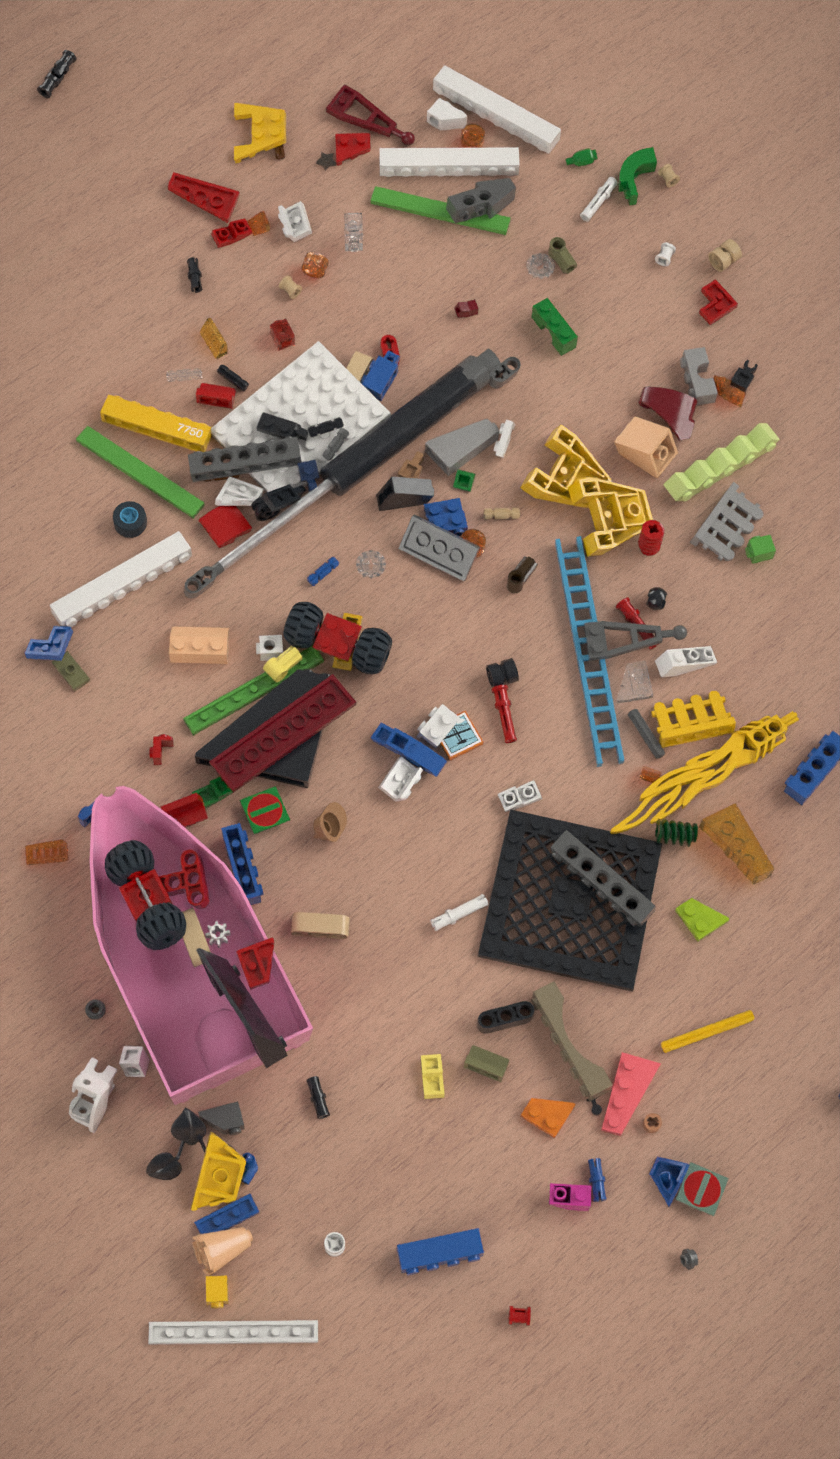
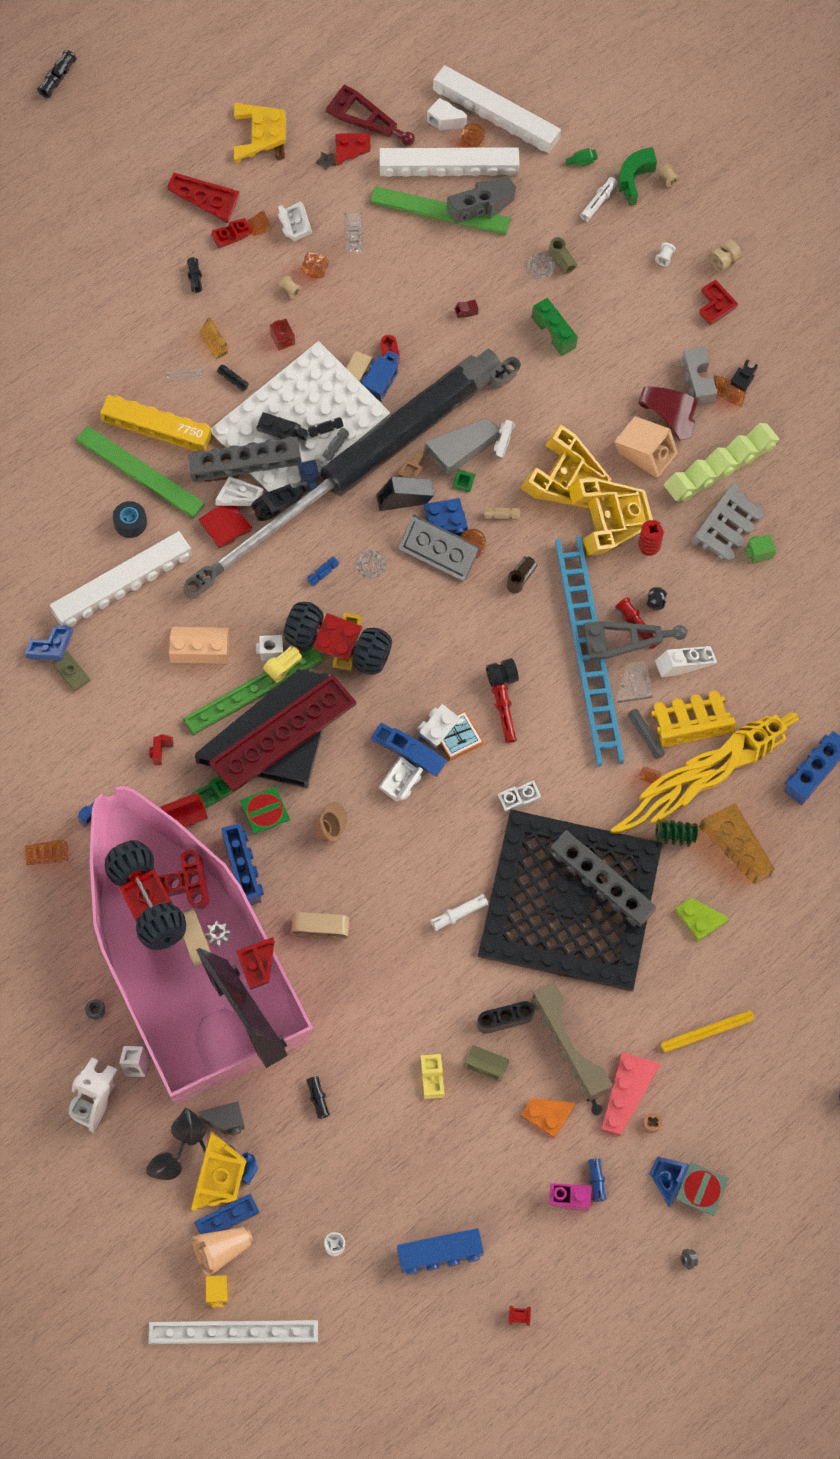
red panel [196,383,236,409] -> none

